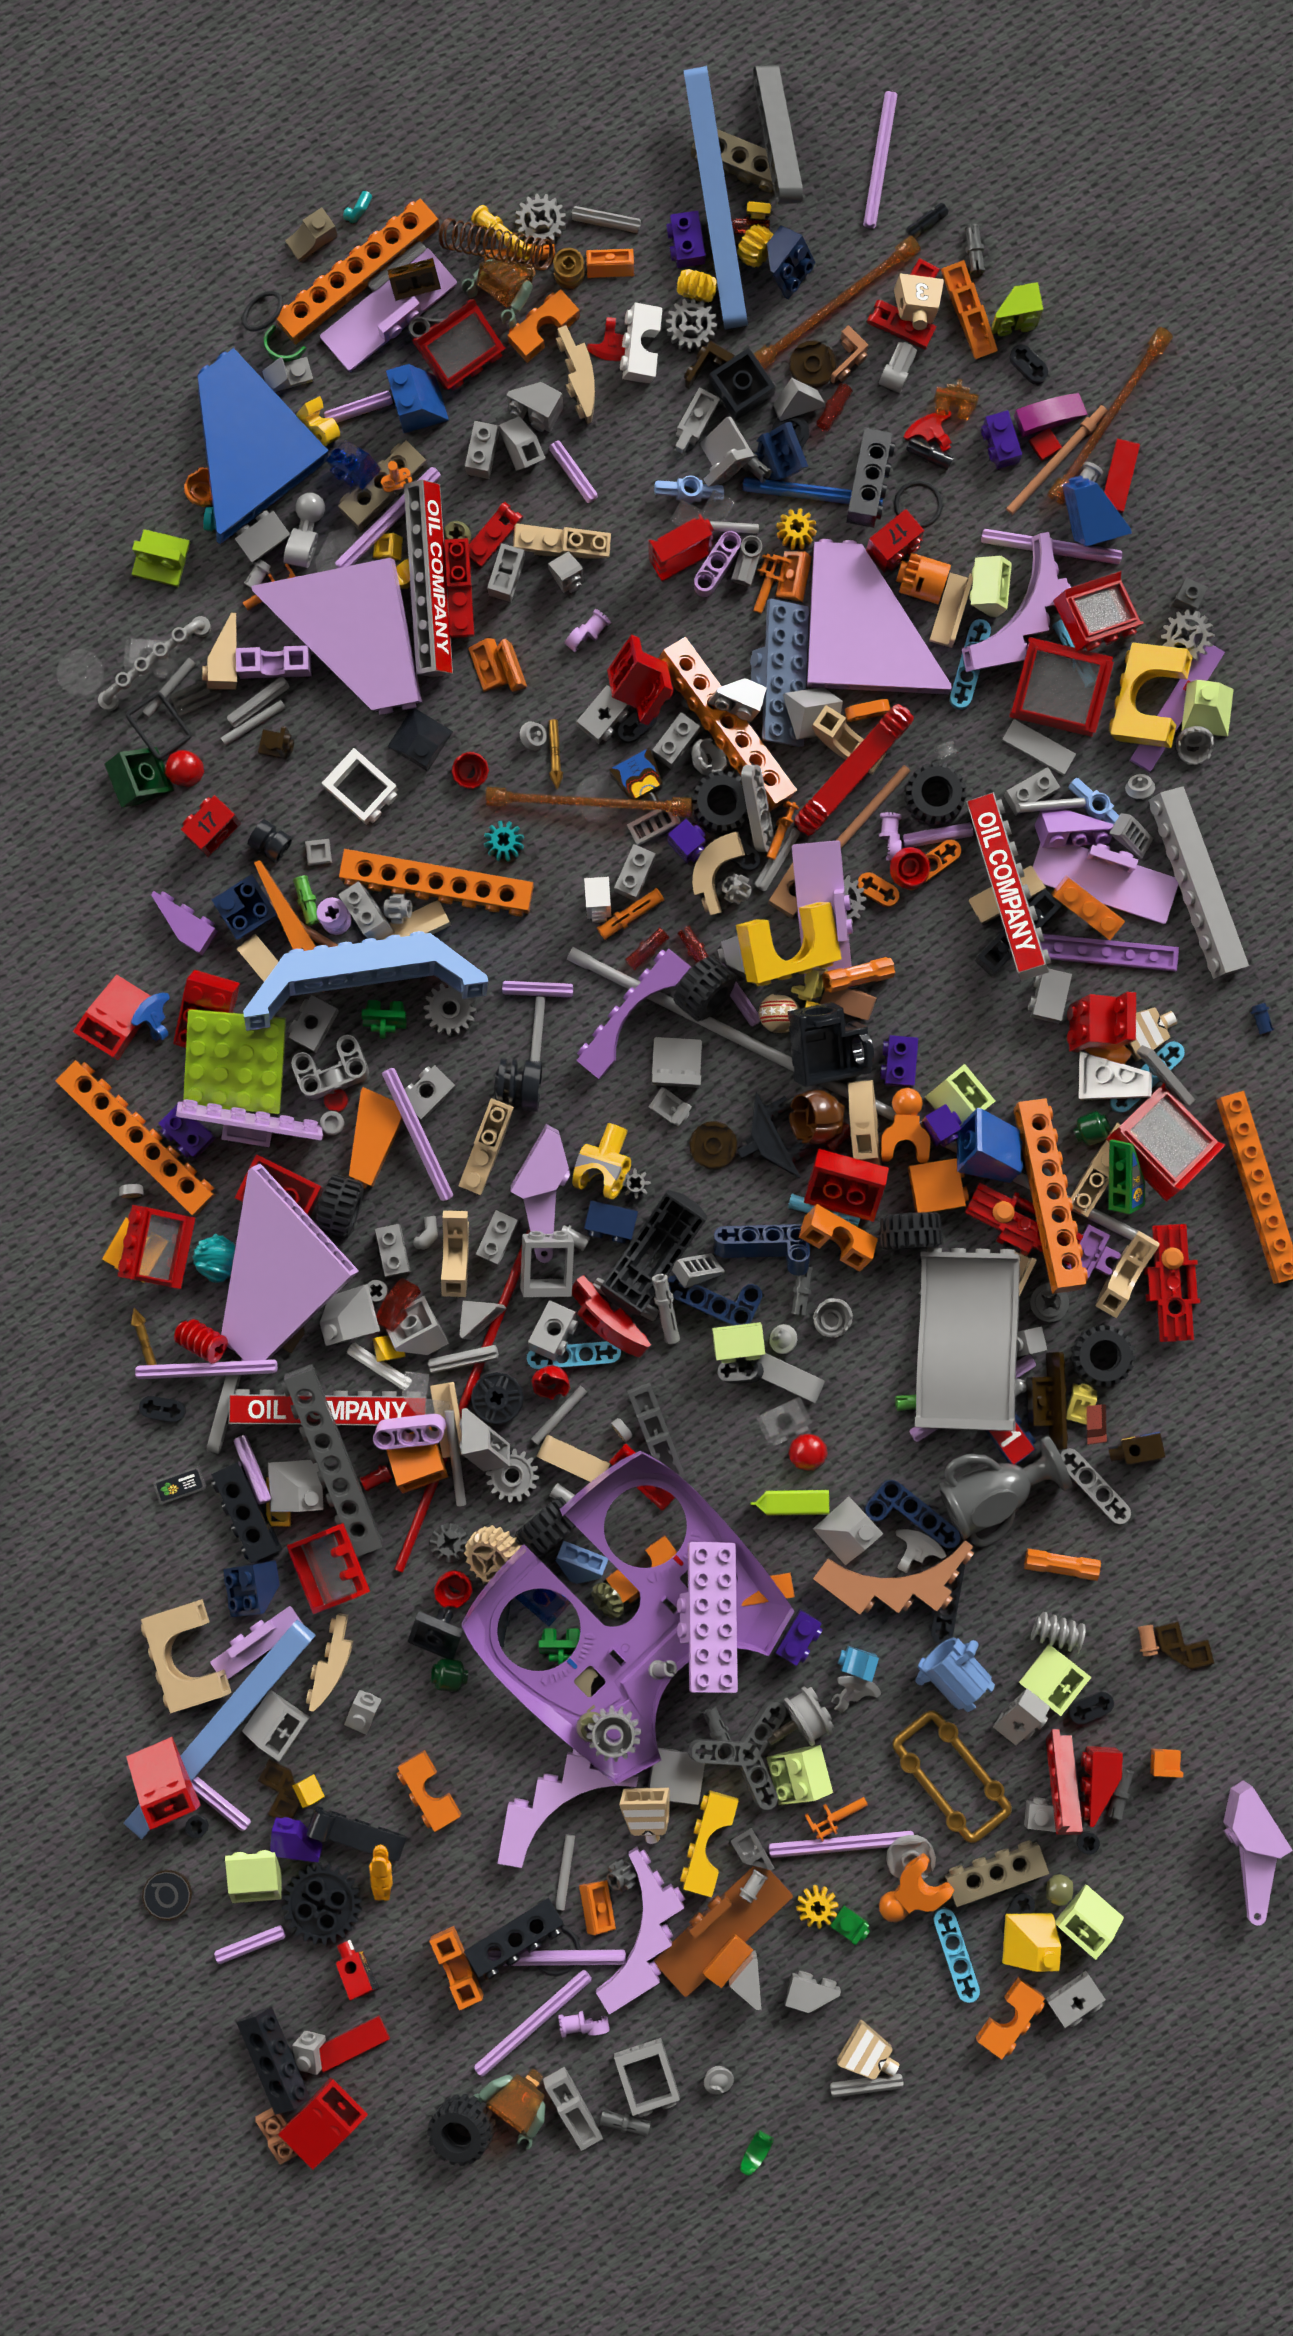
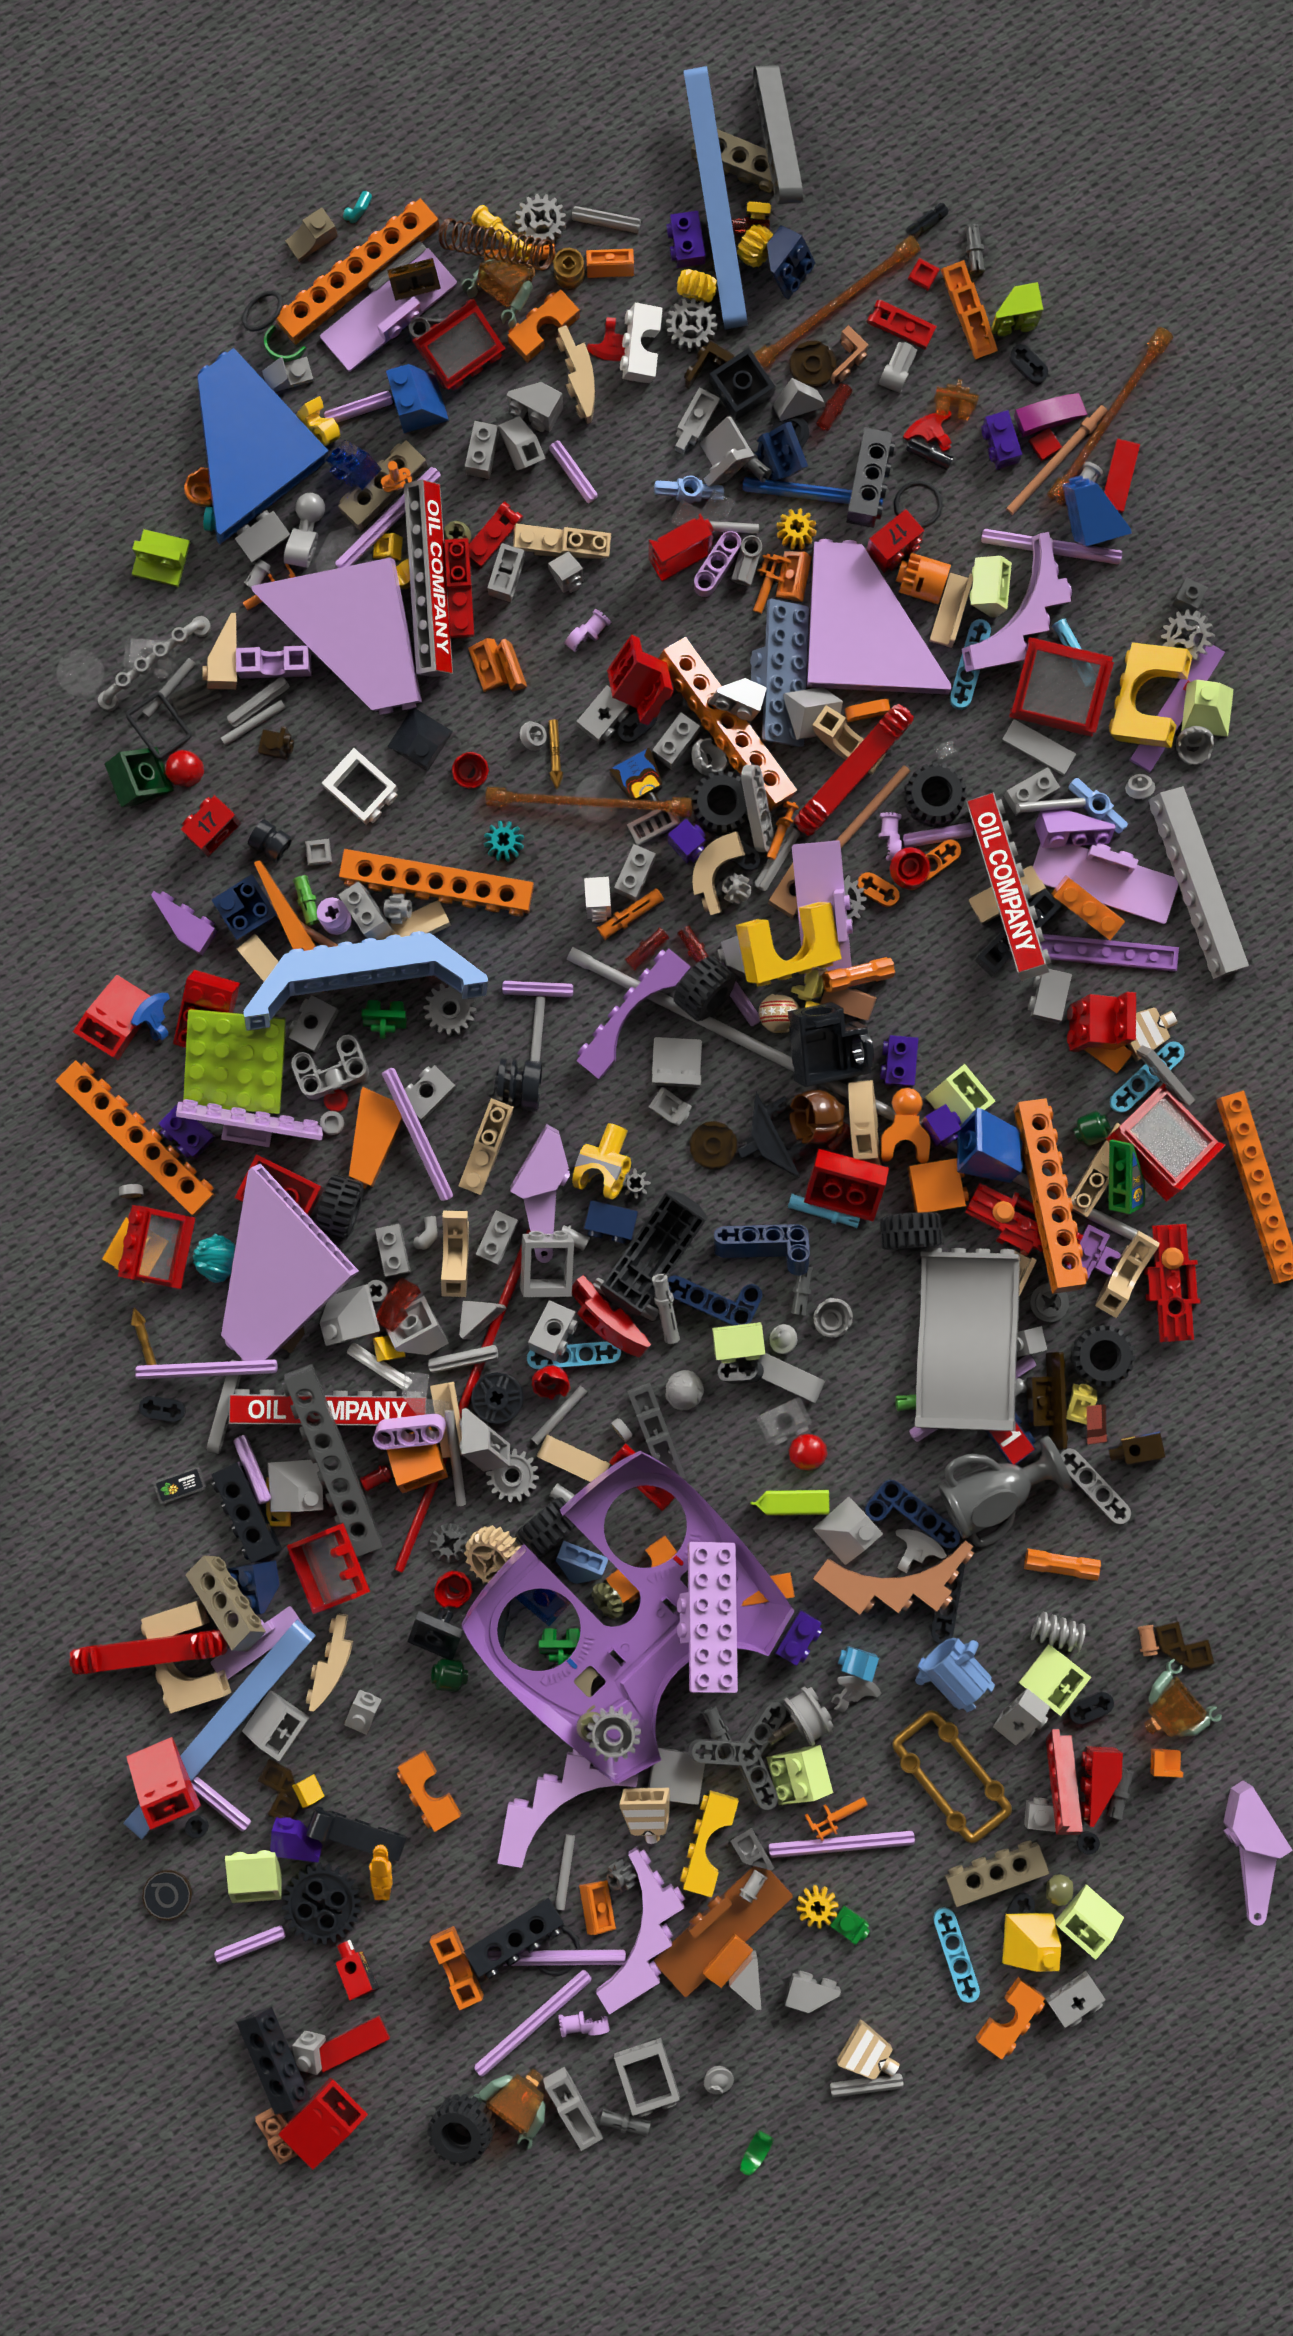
red piece [174,1319,228,1364] -> none
light grey pin [648,1660,677,1680] -> none
light grey slope [672,1253,725,1288] -> none
orange arch [799,1204,878,1271] -> none
lavender axle [863,91,897,228] -> none
orange piece [879,1853,954,1923] -> none
light grey tile [886,1835,936,1880] -> none
tan torso [894,273,944,330] -> none
red window [1053,571,1144,651] -> none
white wing [1079,1051,1152,1100] -> none
light grey slope [1109,813,1154,859] -> none
dark blue pin [1251,1003,1274,1034] -> none
none -> red arm [69,1630,228,1675]
none -> dark tan brick [186,1556,266,1651]
none -> light grey hair [665,1370,704,1411]
none -> clear orange torso [1144,1659,1222,1737]

